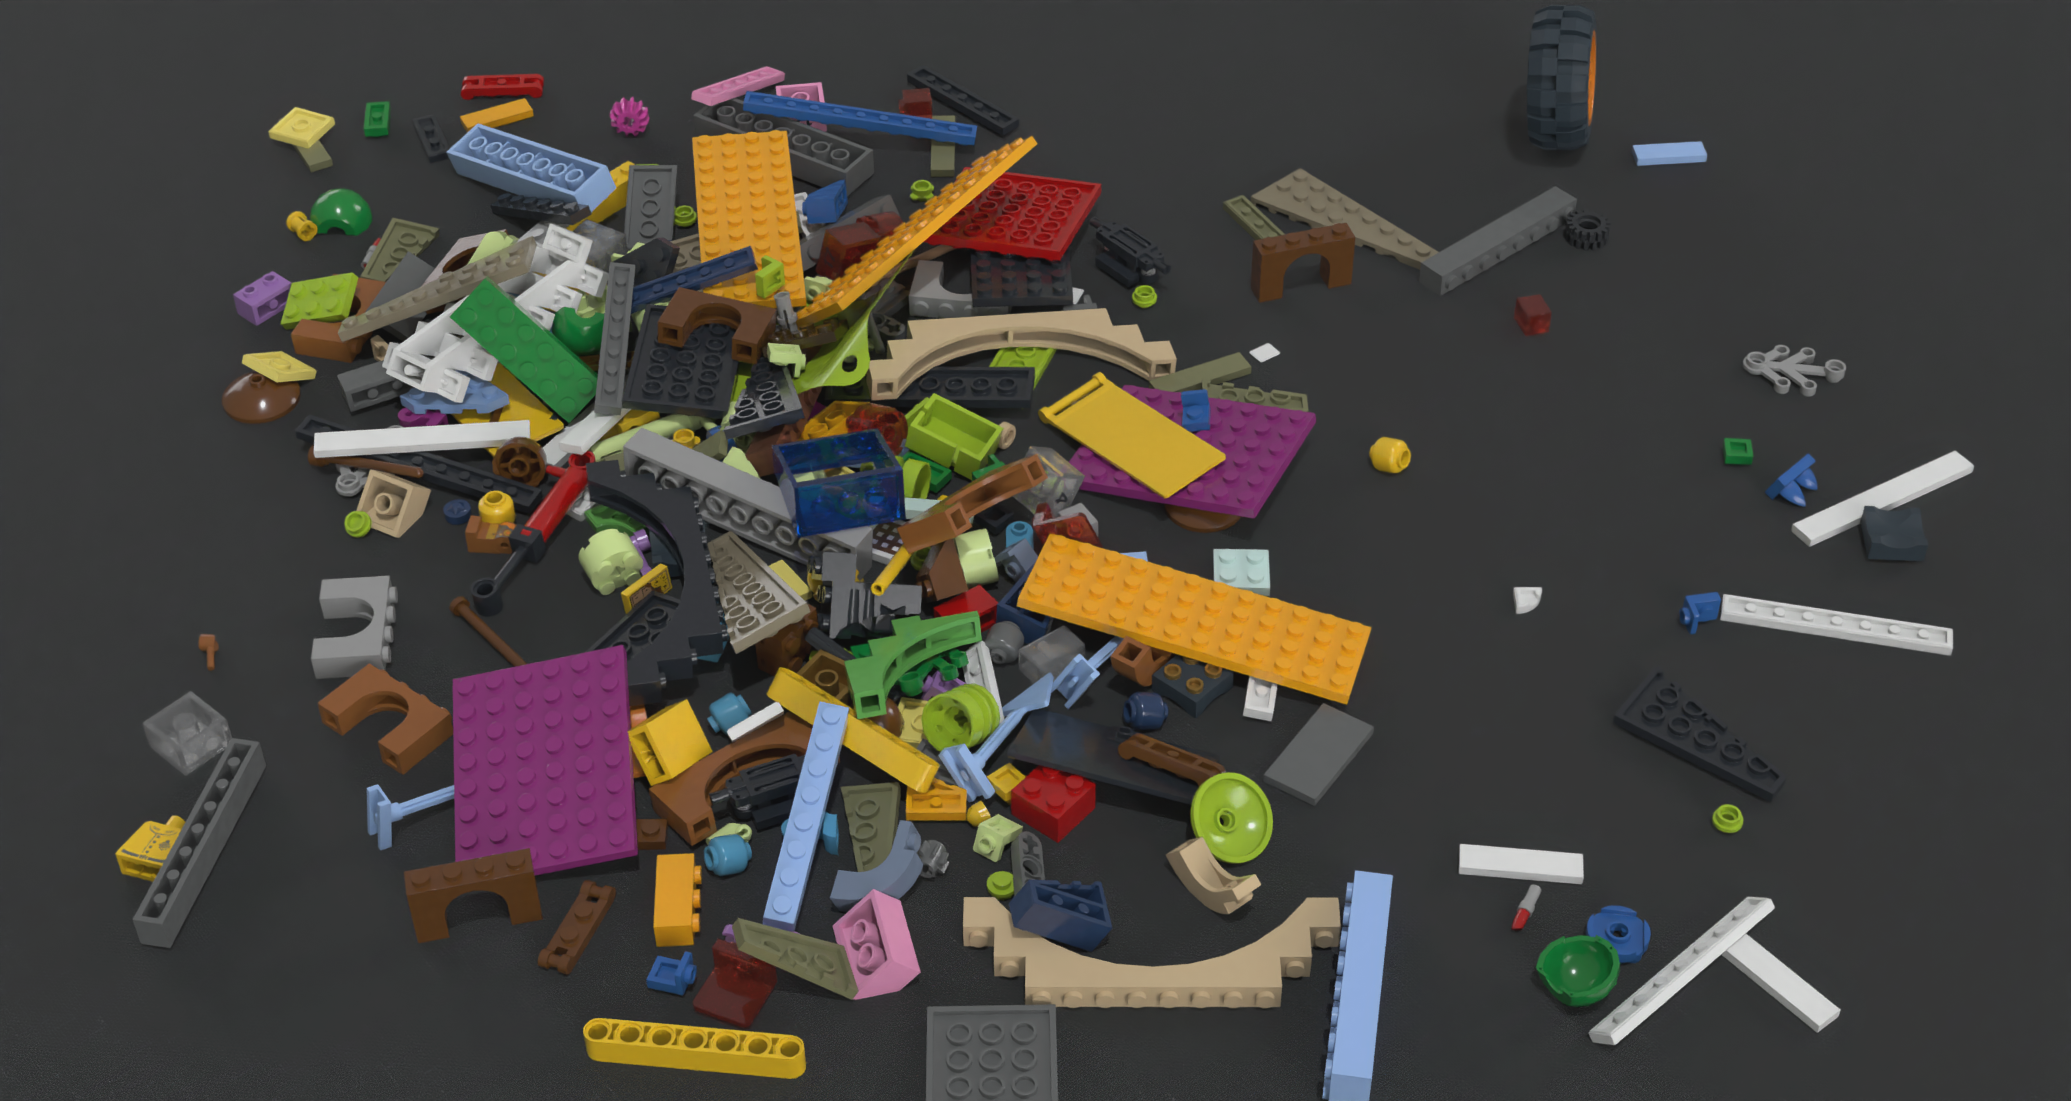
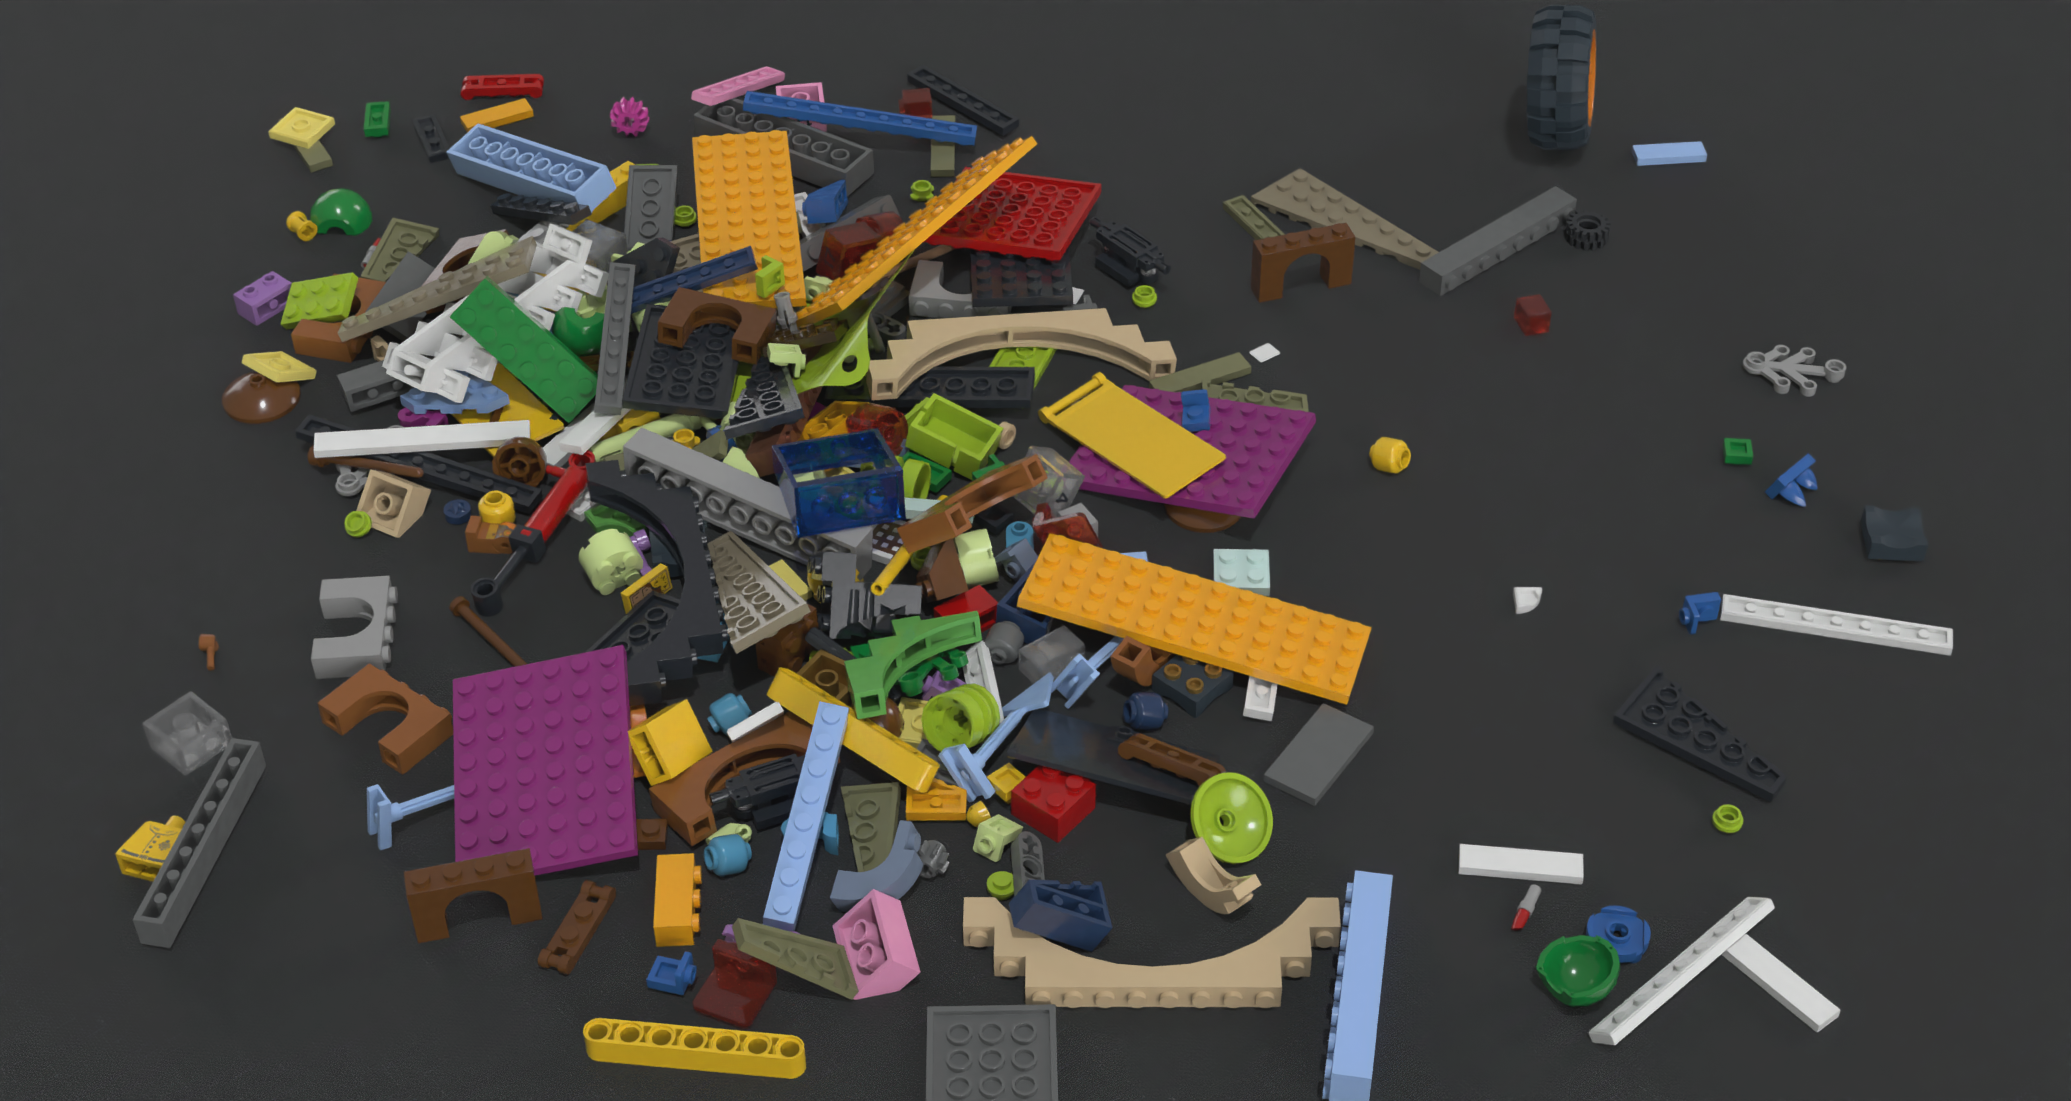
white tile [1791,451,1974,547] -> none

